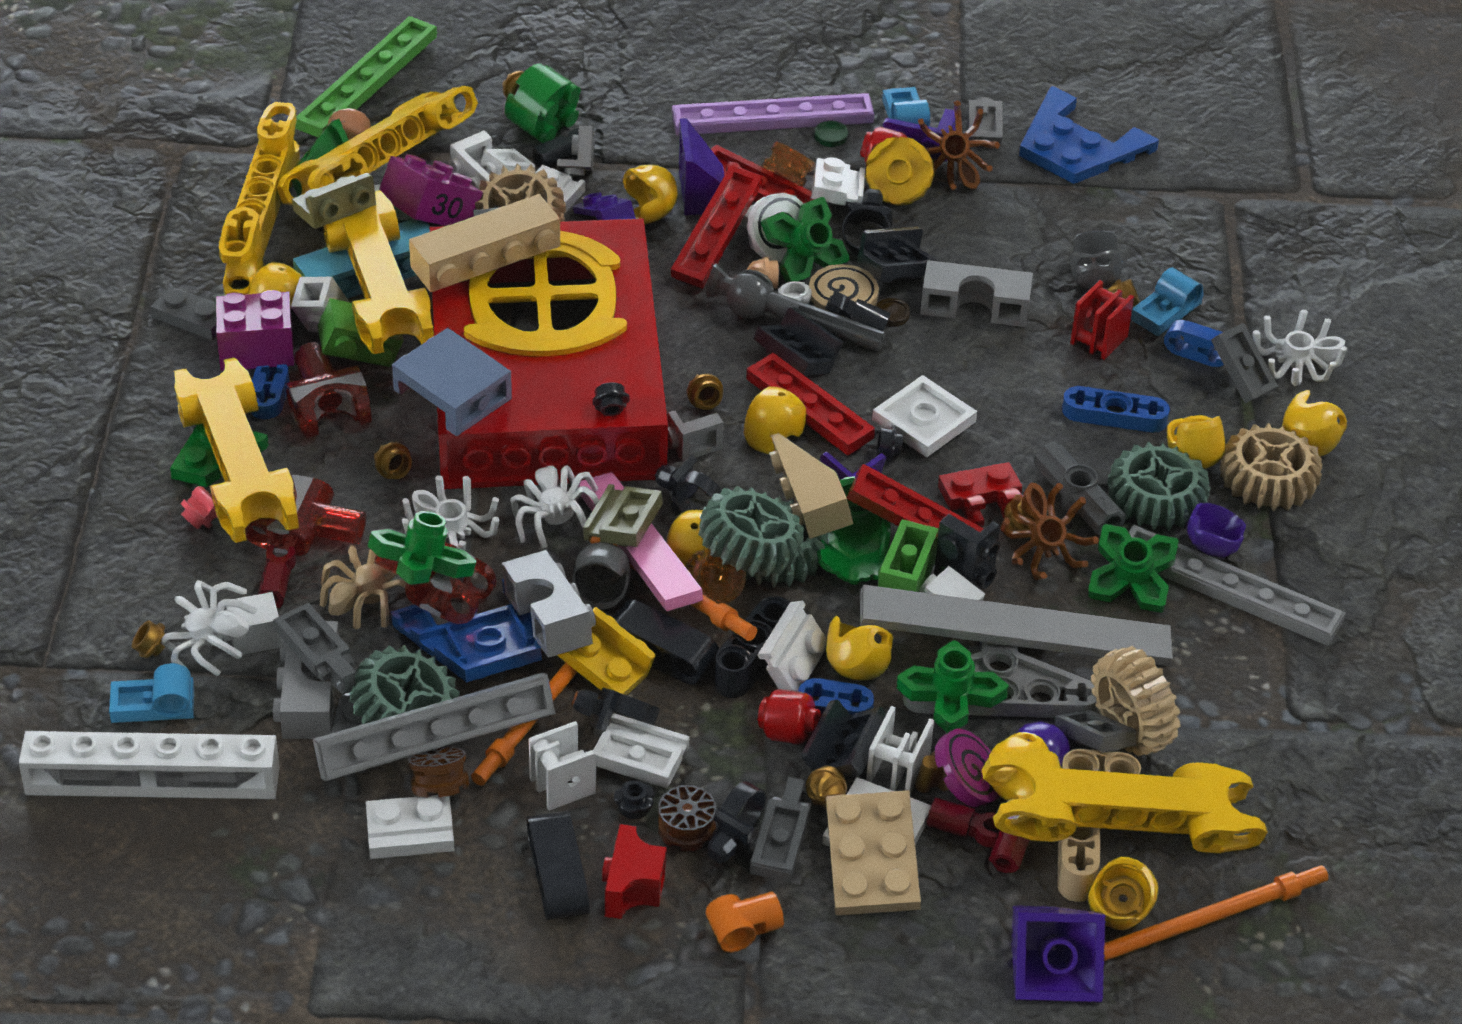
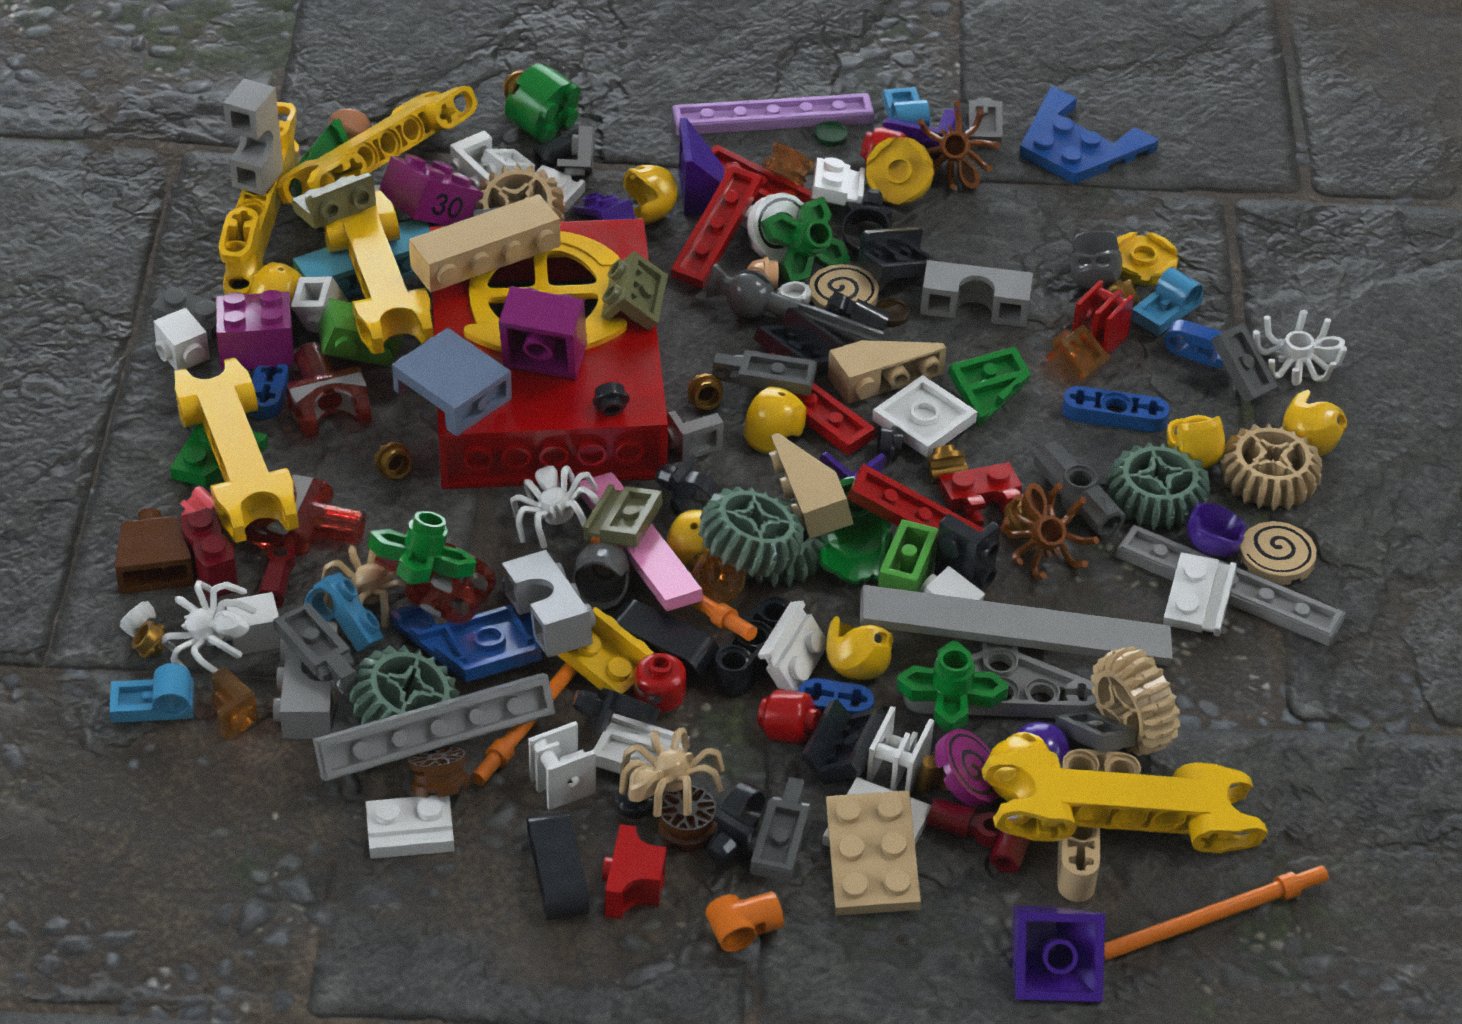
white piece [19,731,280,799] -> none
bright green plate [295,16,437,138] -> none
white animal [402,475,499,551] -> none
pearl gold plate [806,766,847,808] -> none
yellow helmet [1087,857,1158,930] -> none
green plant [1088,524,1179,613] -> none
none -> reddish brown torso [115,508,195,594]
none -> white piece [119,601,156,637]
none -> white brick [153,308,210,370]
none -> dark red brick [181,508,239,598]
none -> clear orange bracket [211,666,258,740]
none -> light grey arch [223,79,283,196]
none -> dark azure plate [304,572,384,652]
none -> magenta brick [498,286,587,380]
none -> olive bracket [601,251,668,331]
none -> tan animal [619,727,724,817]
none -> red head [634,653,686,713]
none -> dark grey hinge [712,350,817,396]
none -> tan slope [828,340,946,404]
none -> pearl gold plate [927,444,968,483]
none -> green wing [948,346,1031,426]
none -> clear orange bracket [1045,325,1111,381]
none -> yellow tile [1117,232,1178,286]
none -> white plate [1163,552,1236,636]
none -> tan tile [1239,521,1317,585]

